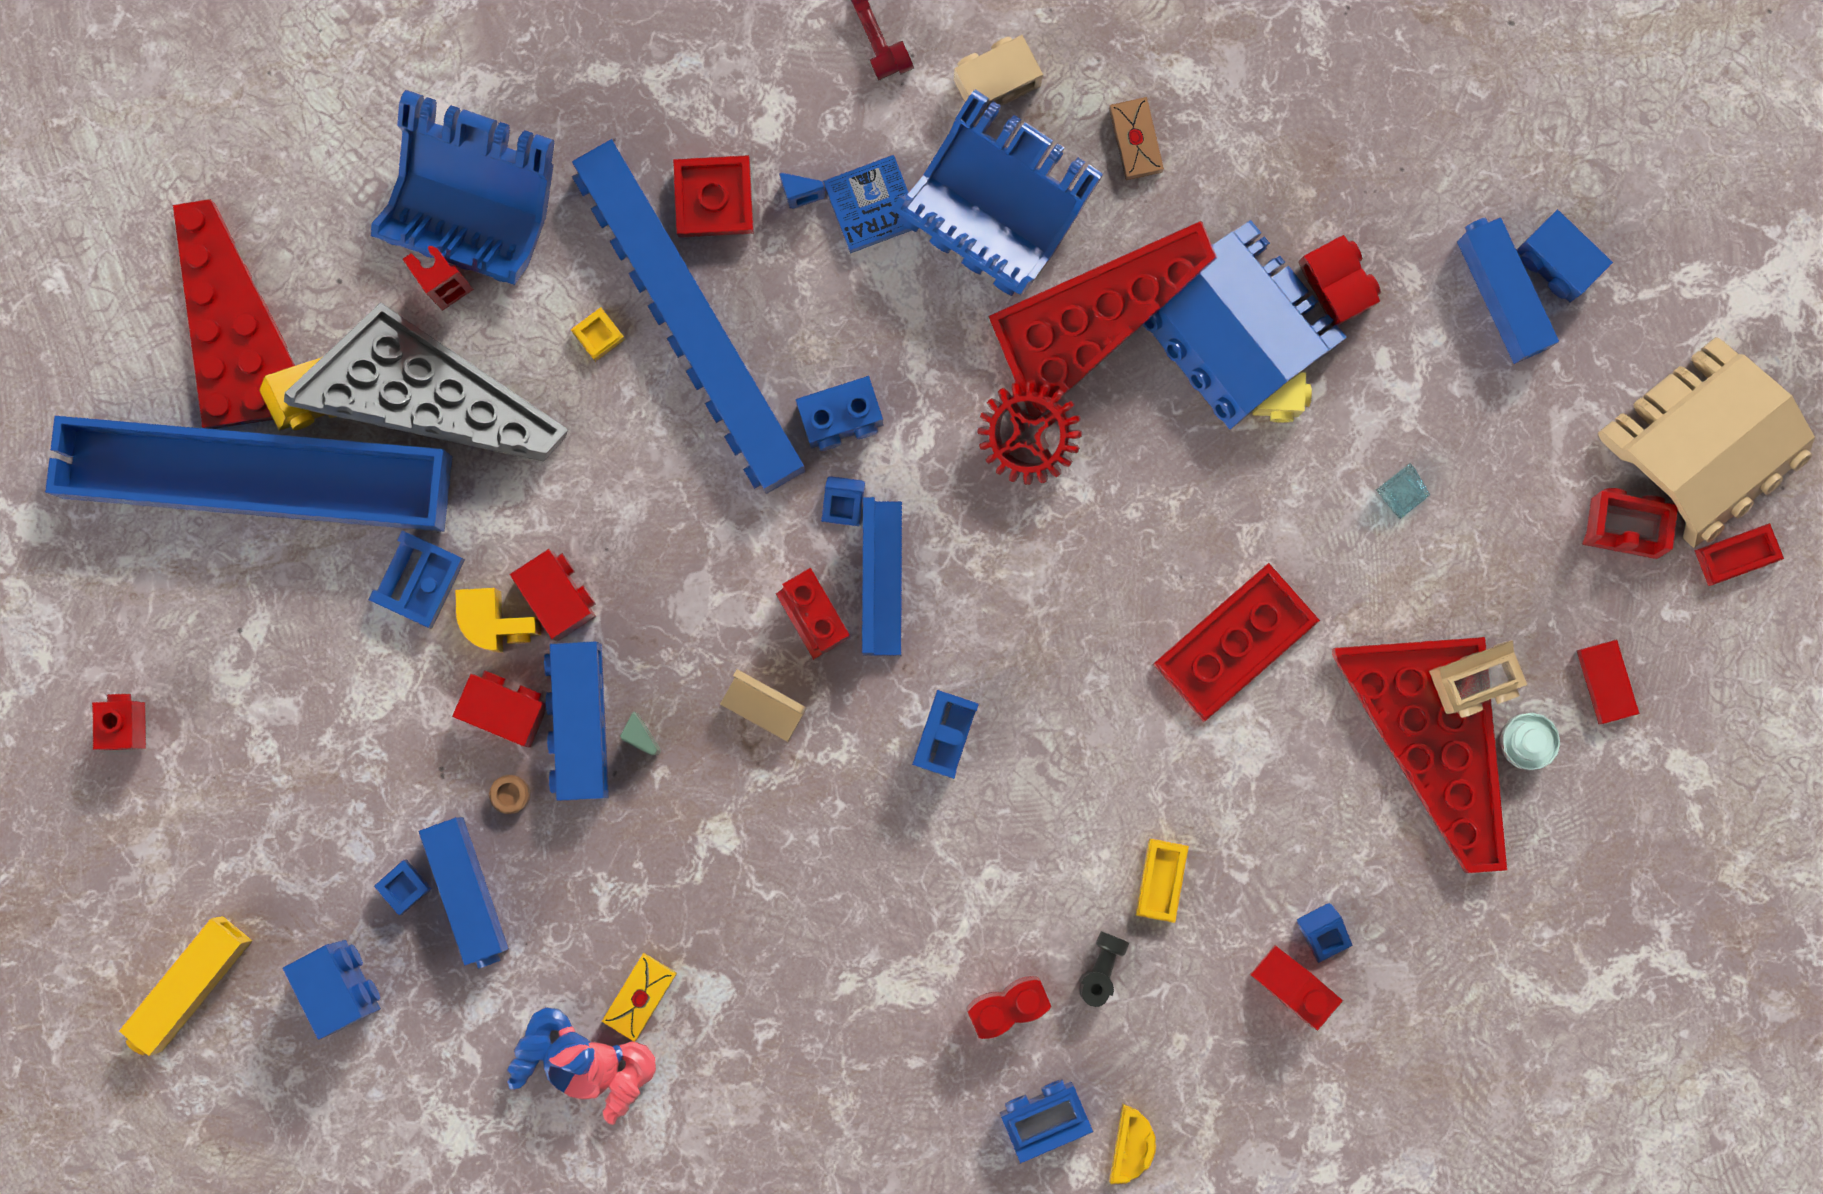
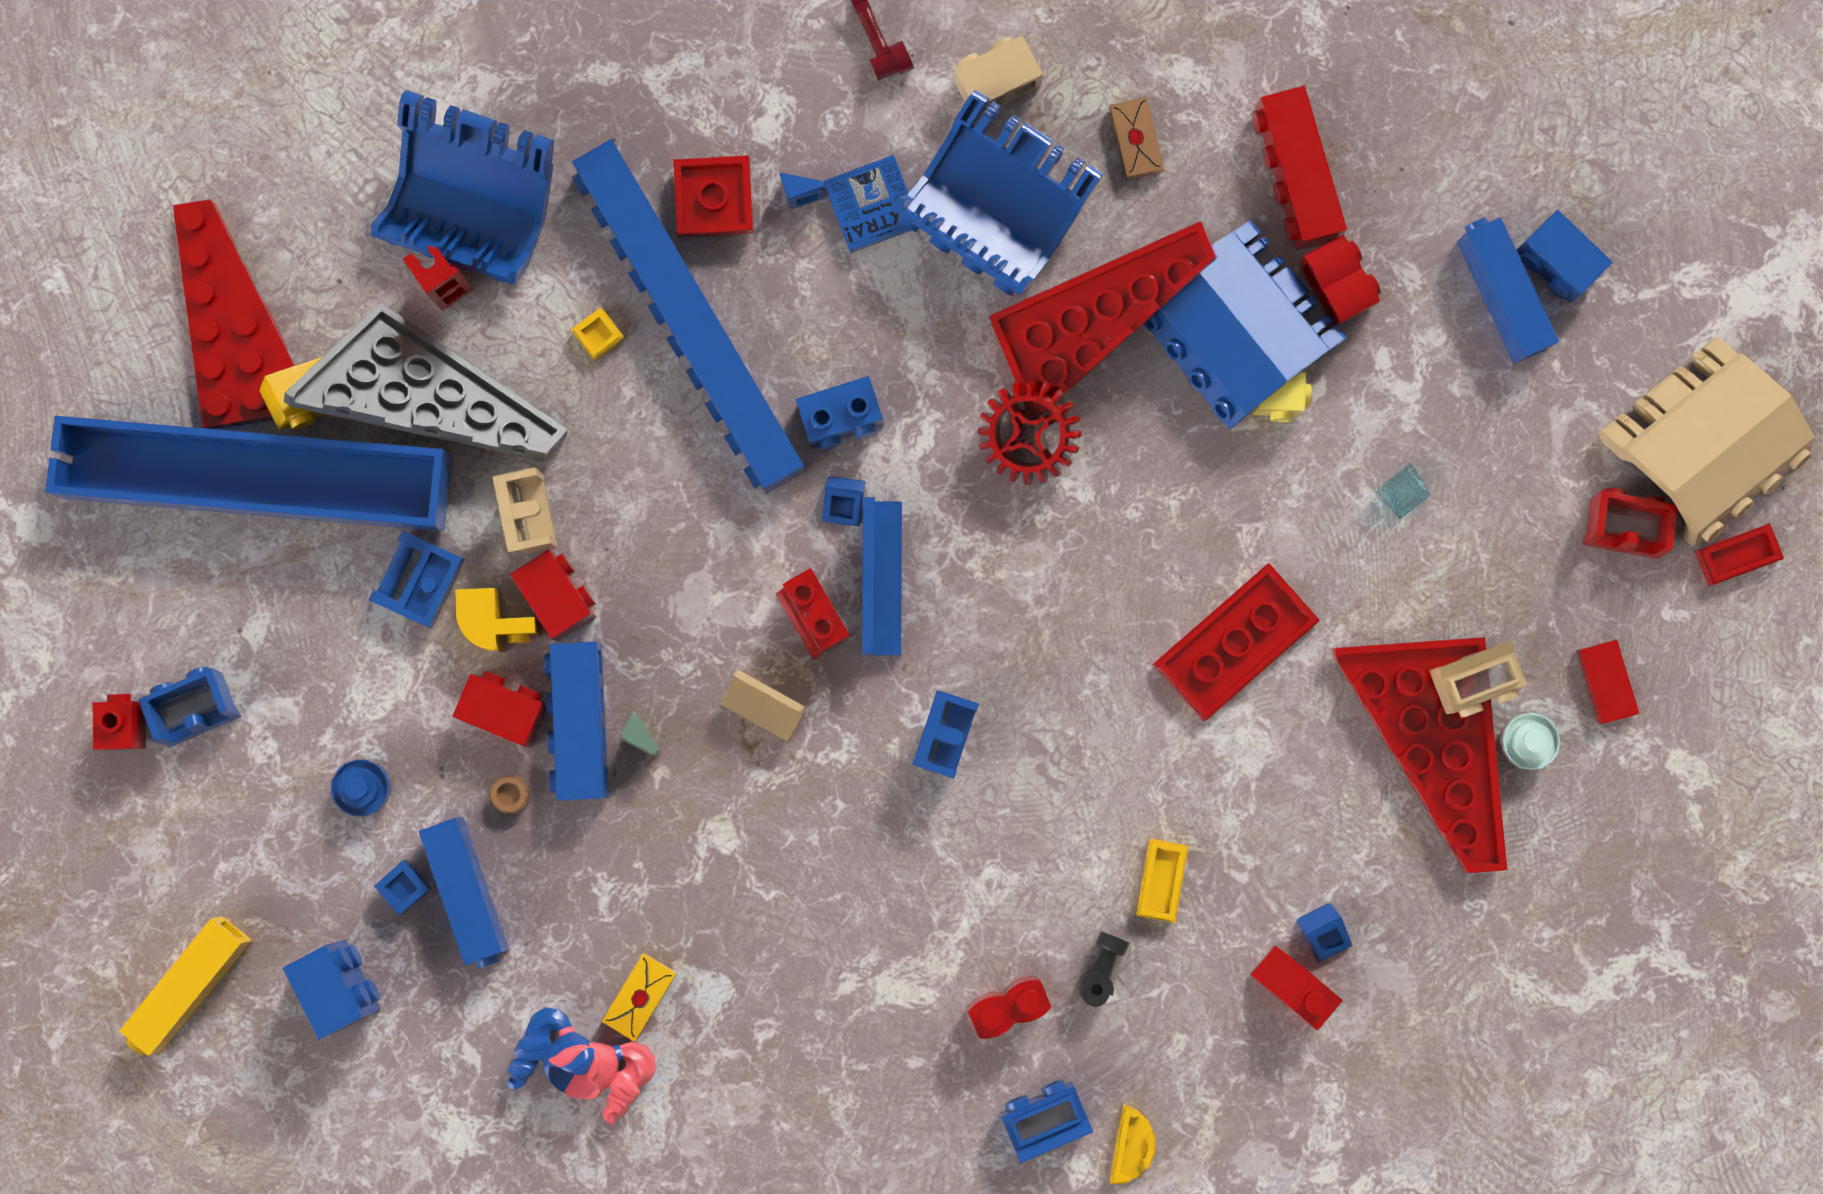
none -> blue window [138,667,242,747]
none -> blue plate [331,759,391,816]
none -> tan window [492,467,558,555]
none -> red brick [1252,85,1347,251]

